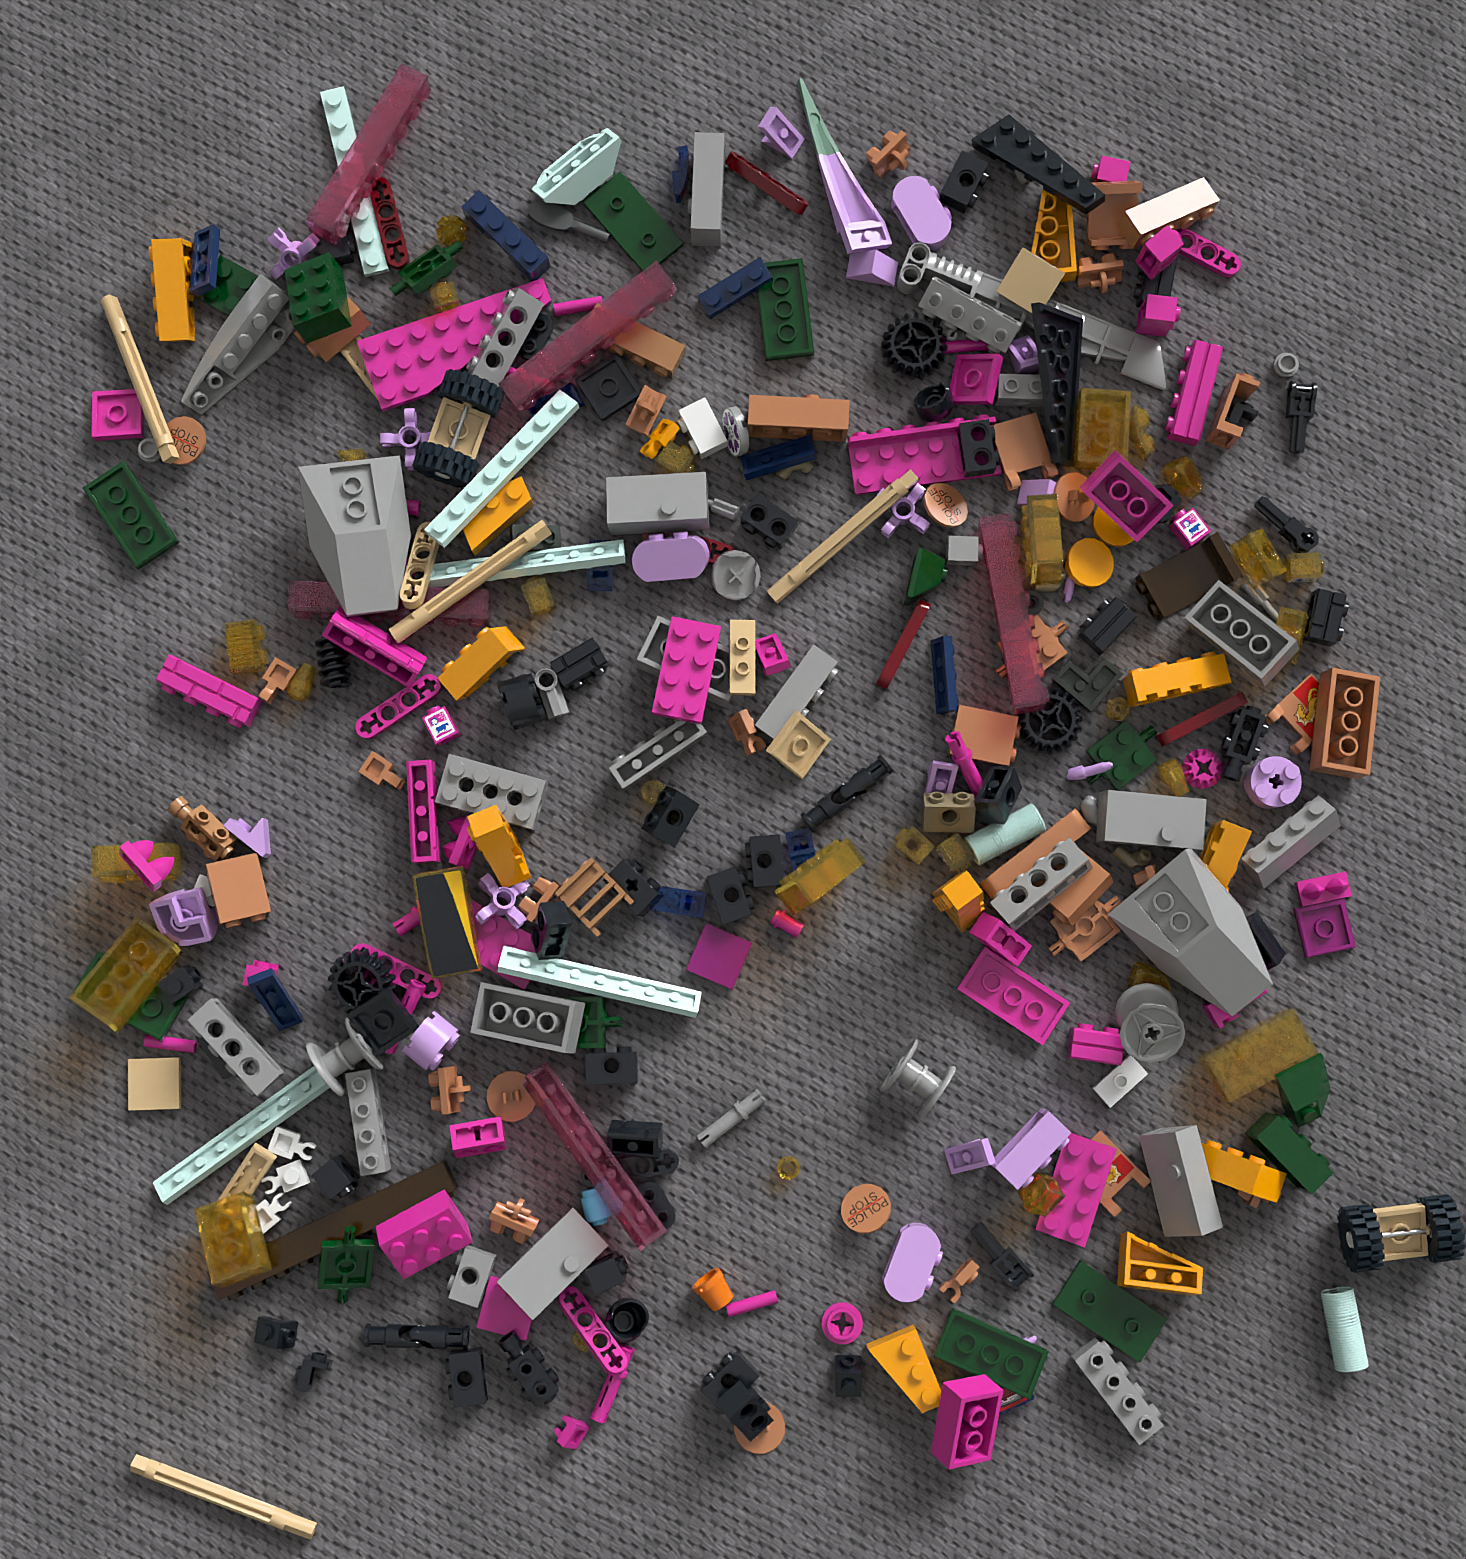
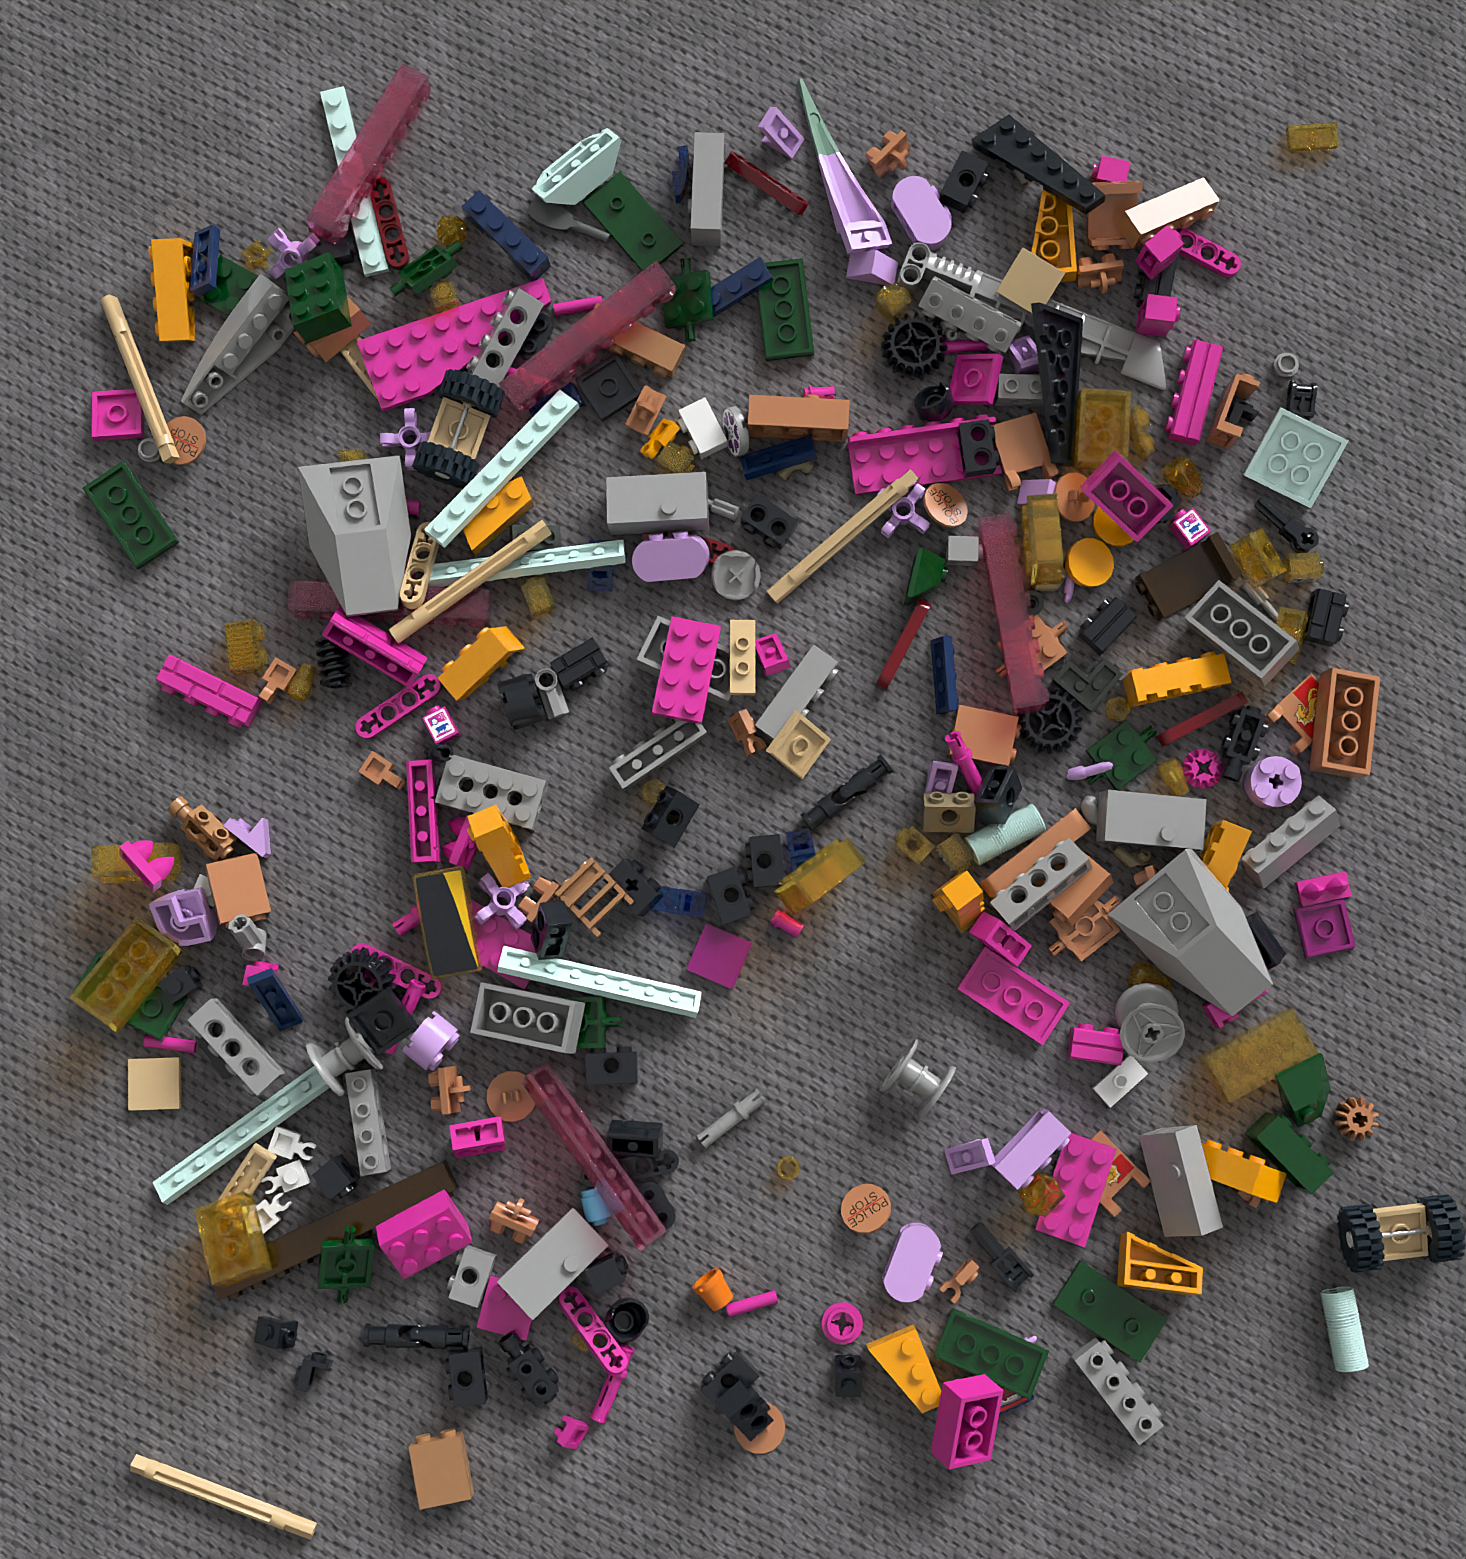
none -> light grey piece [229,914,267,961]
none -> clear yellow plate [241,239,273,269]
none -> medium nougat brick [408,1428,474,1510]
none -> black axle [424,744,453,764]
none -> dark green plate [662,258,713,342]
none -> dark pink pin [803,385,835,399]
none -> clear yellow brick [875,282,912,324]
none -> light aqua plate [1243,407,1348,508]
none -> clear yellow plate [1286,122,1339,152]
none -> nougat gear [1333,1097,1379,1141]

